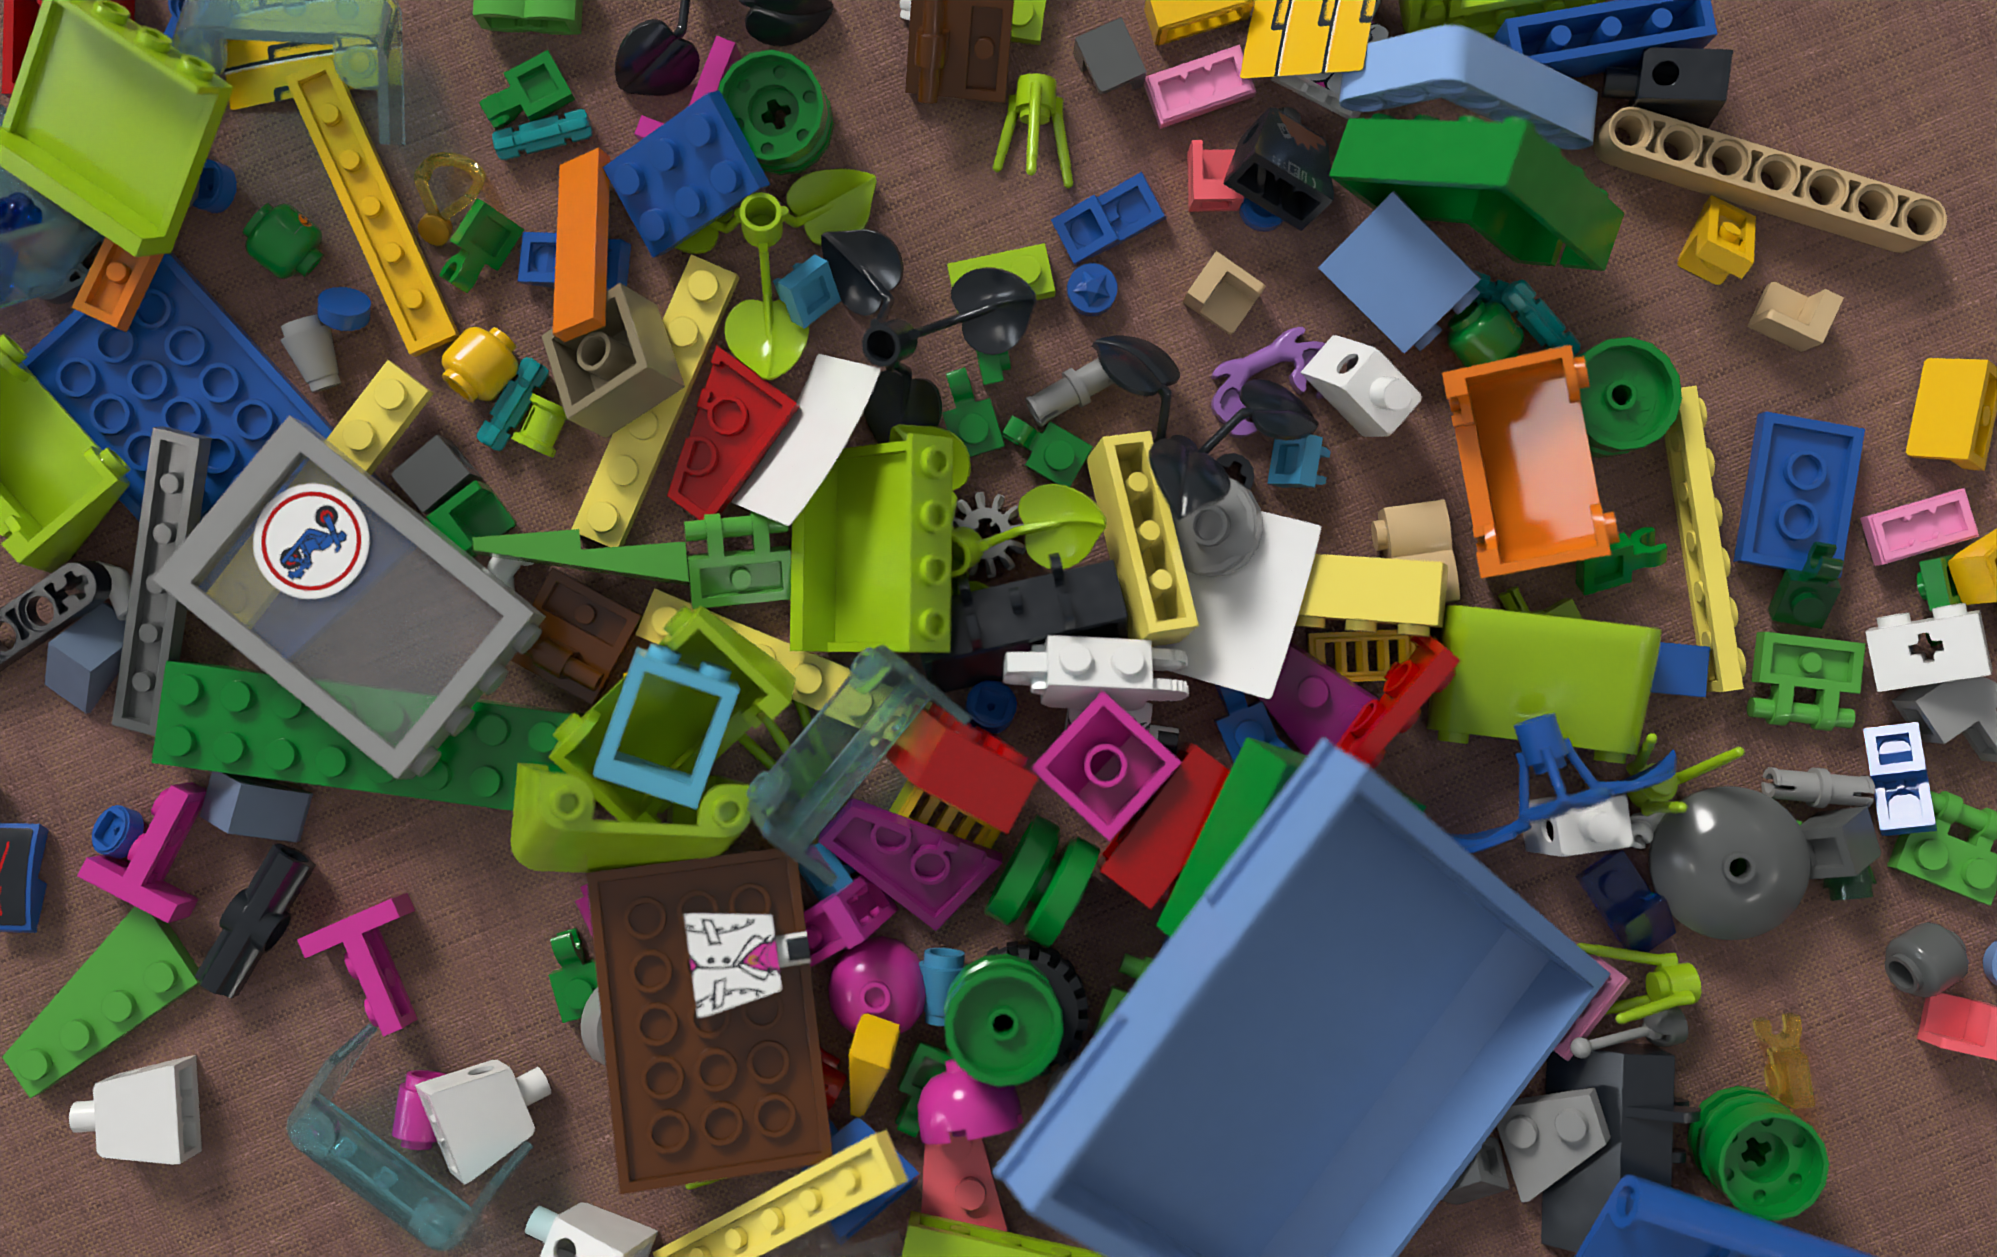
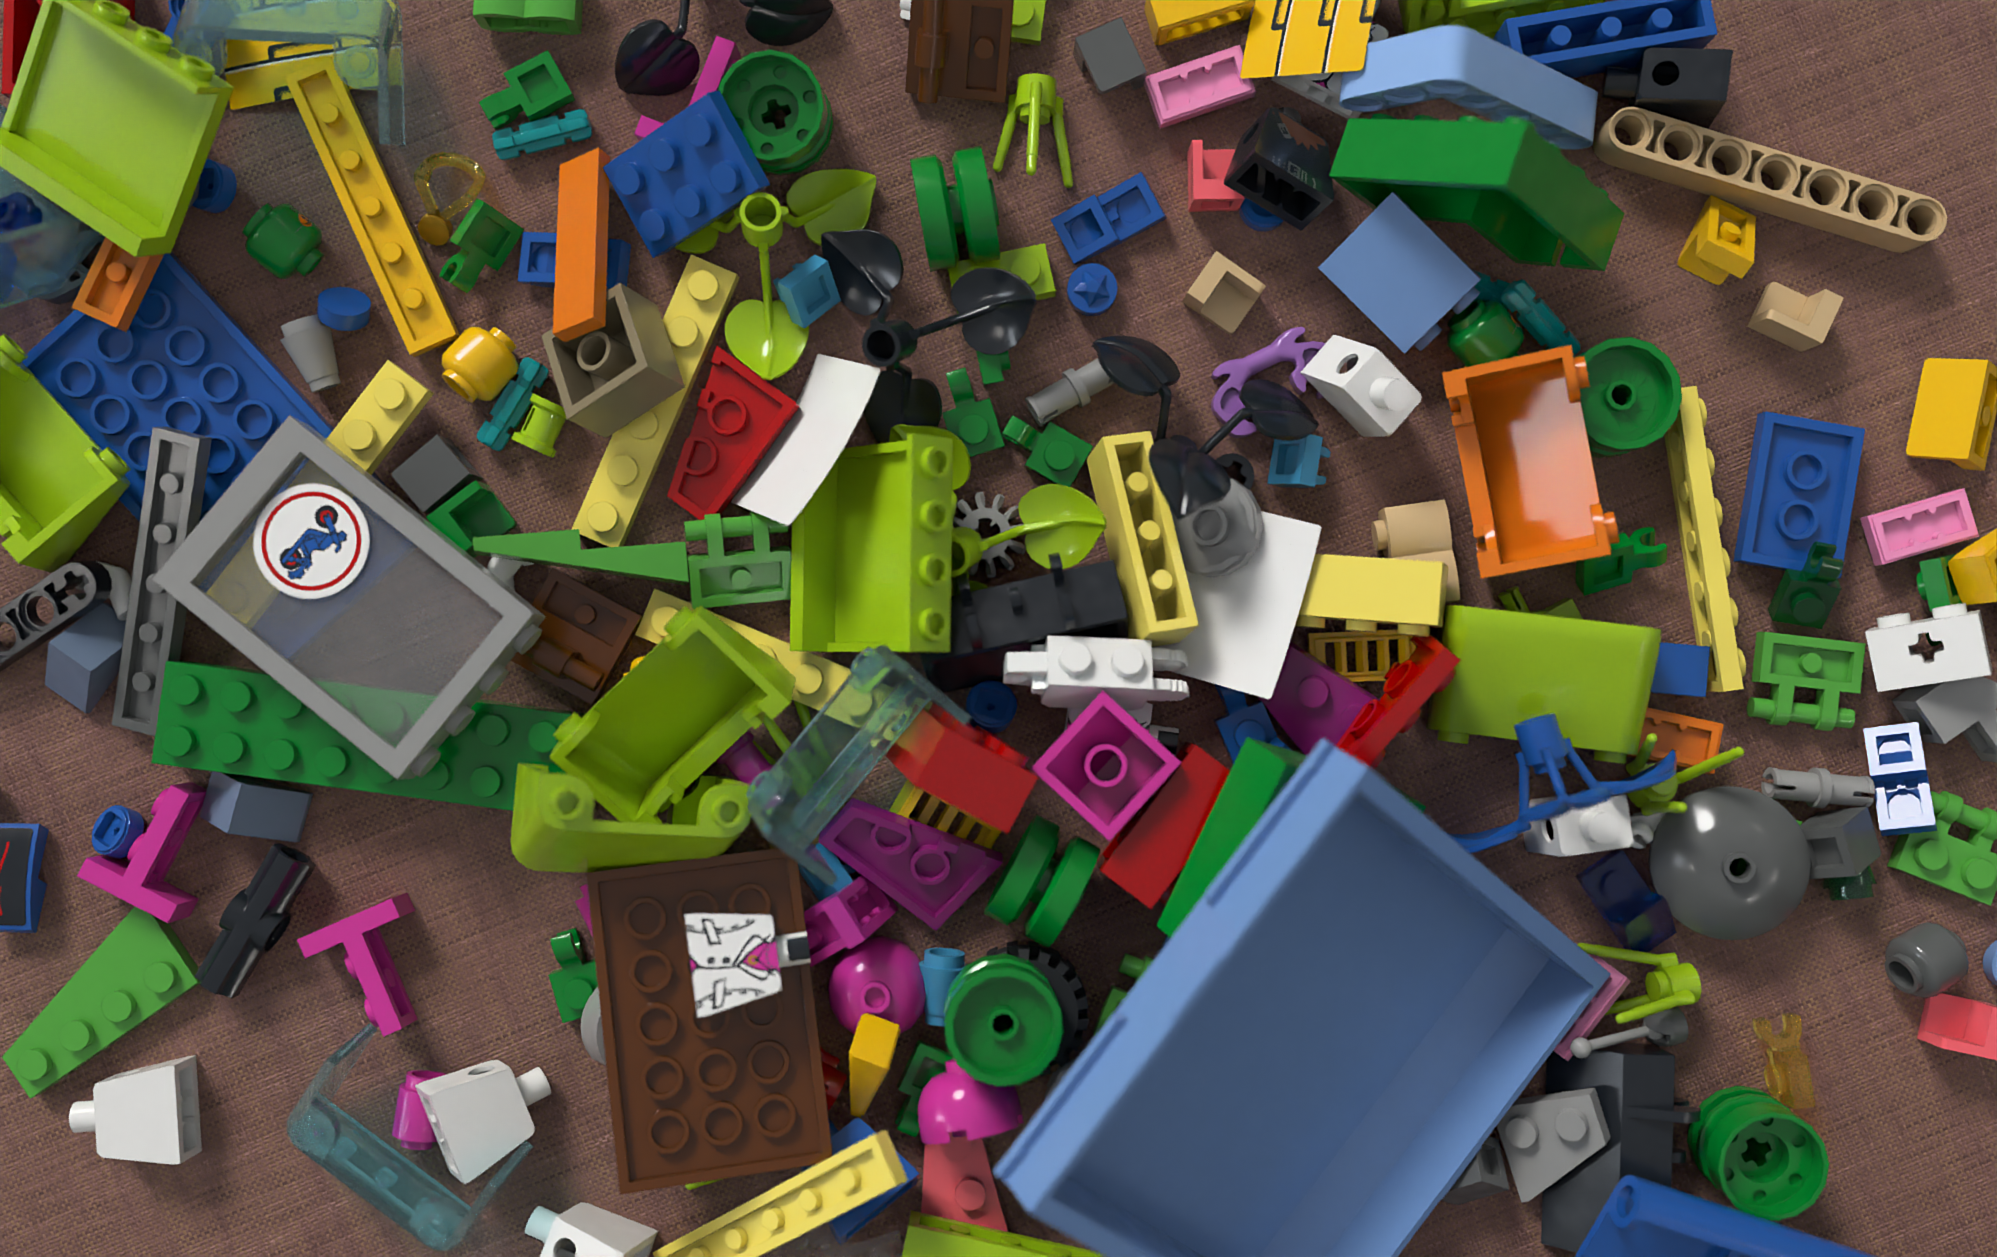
medium azure window [593,643,740,809] -> none
none -> magenta bush [716,731,781,793]
none -> green wheel [910,146,1000,272]
none -> orange plate [1626,707,1724,775]

